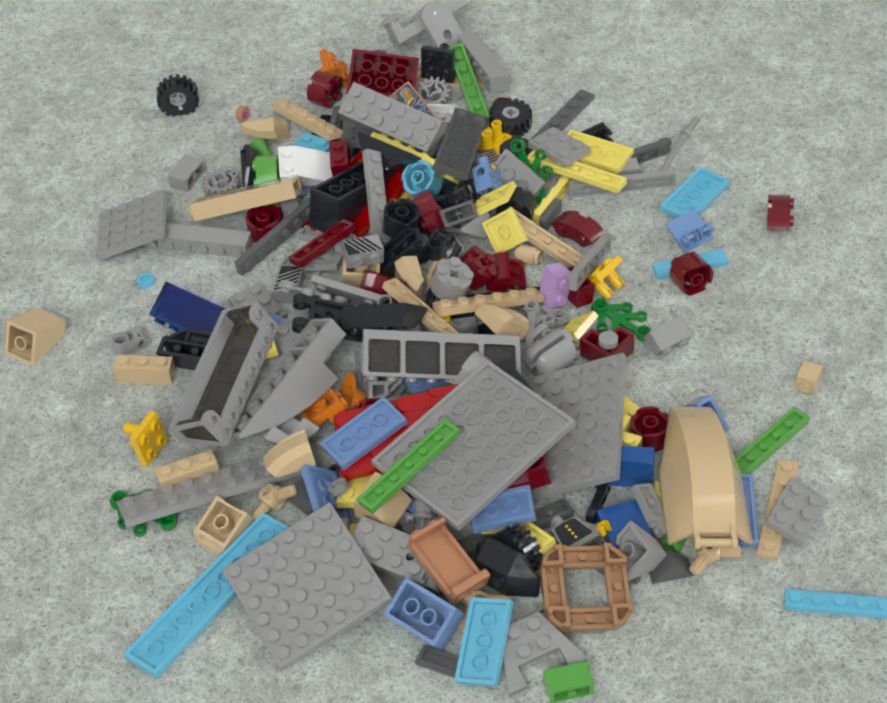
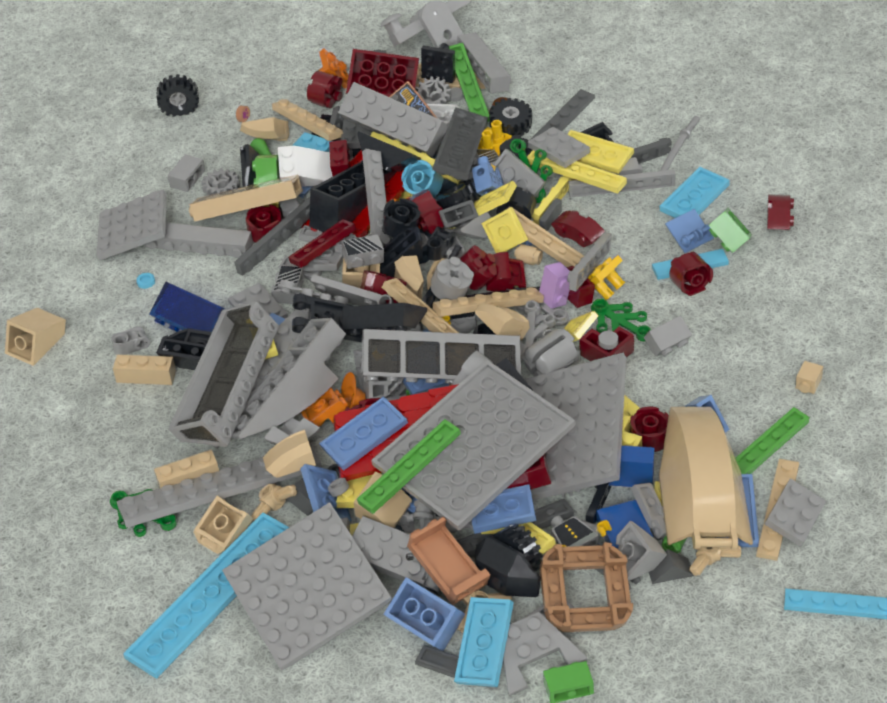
yellow plate [123,411,168,467] -> none
none -> slope [708,208,752,253]

